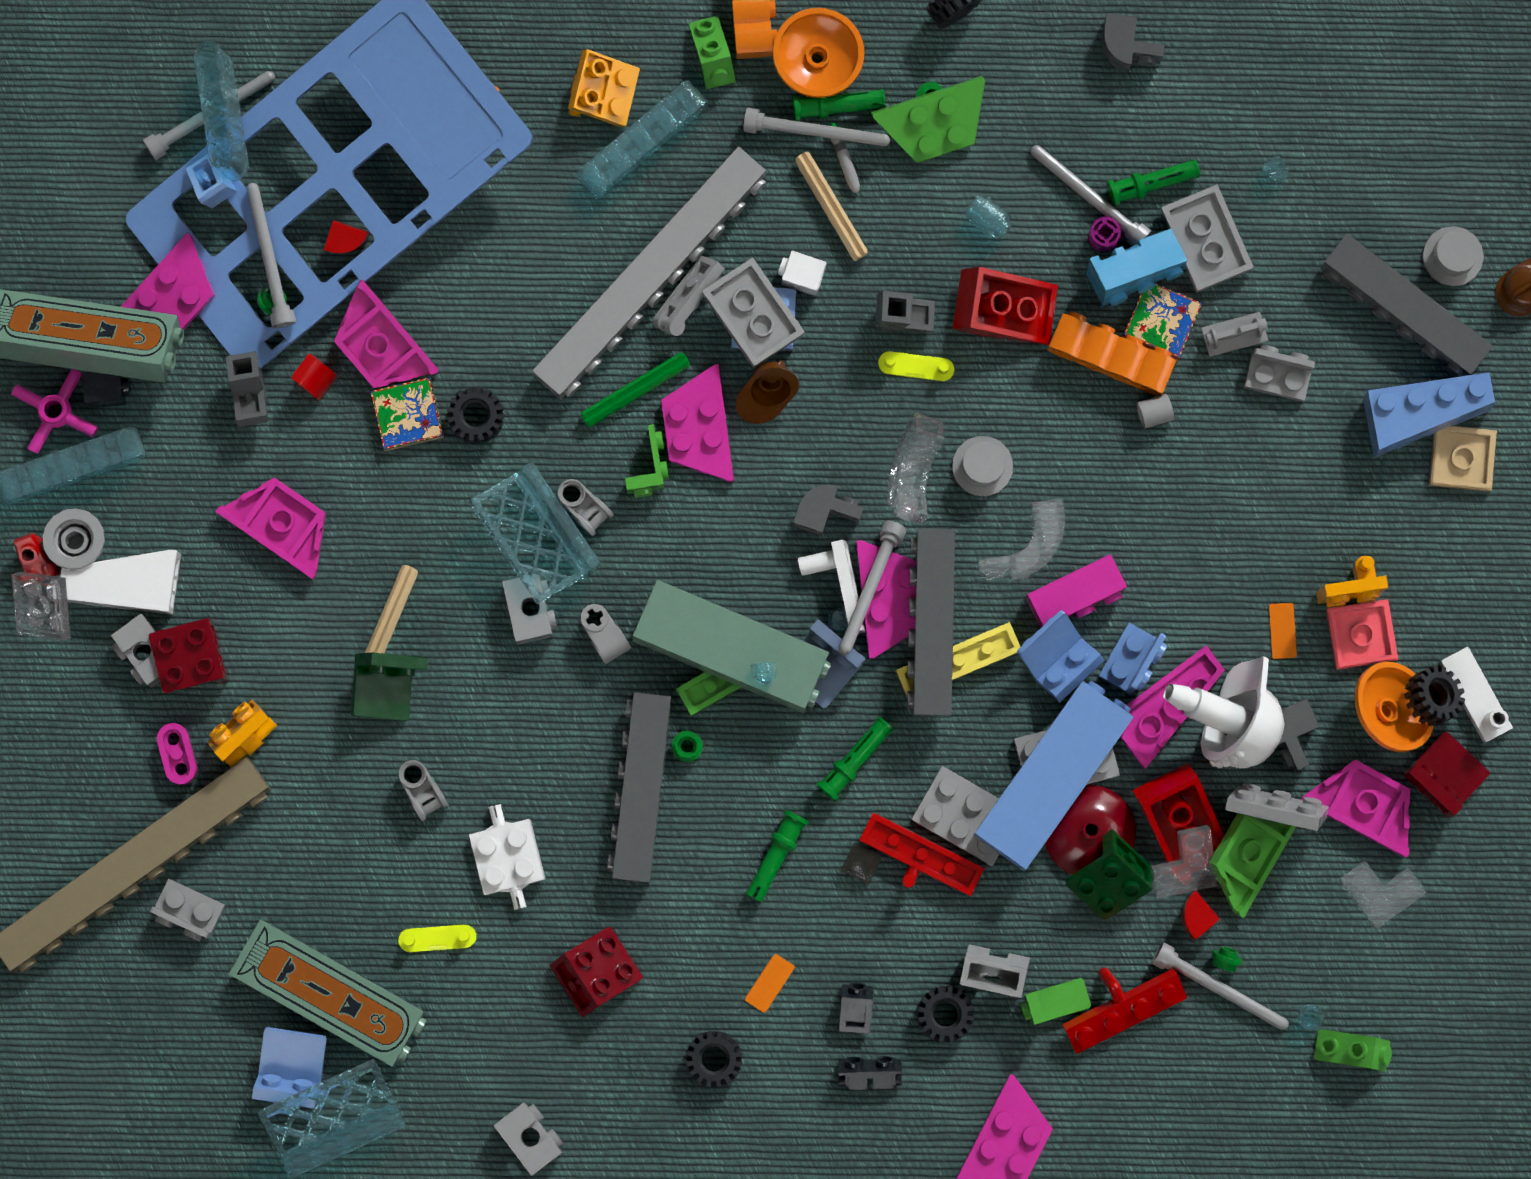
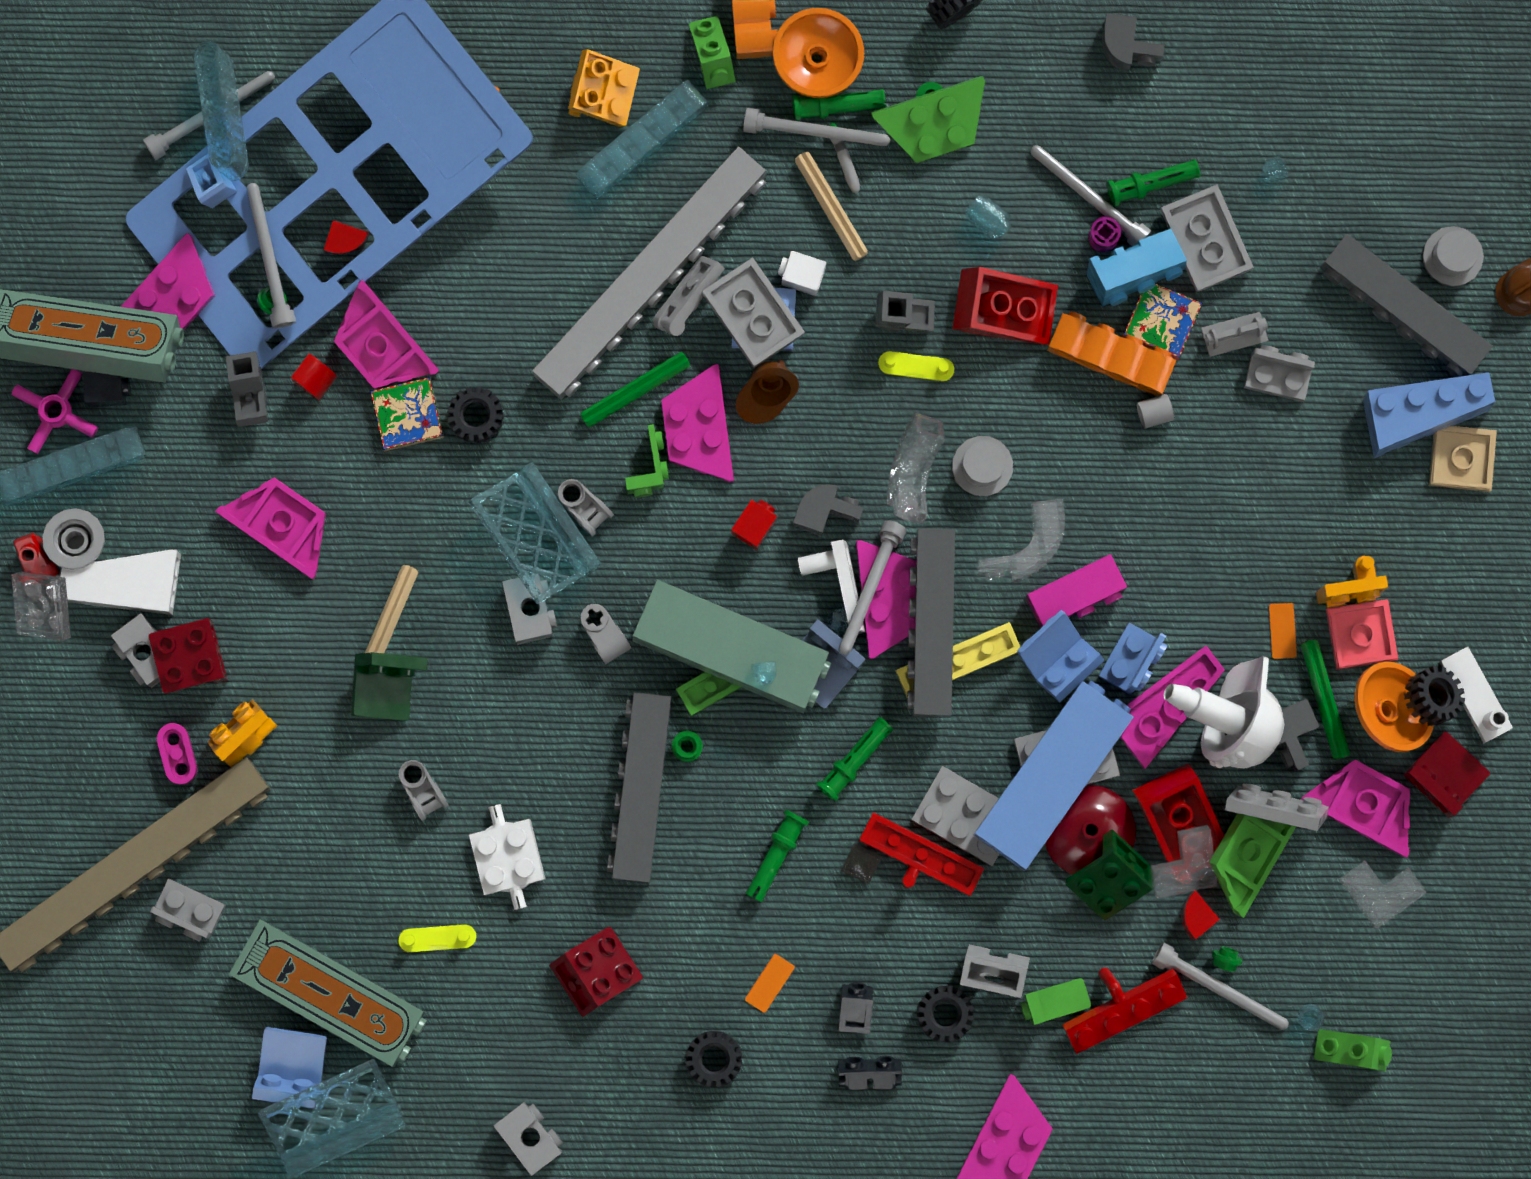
none -> red brick [731,499,777,551]
none -> green axle [1301,639,1350,760]

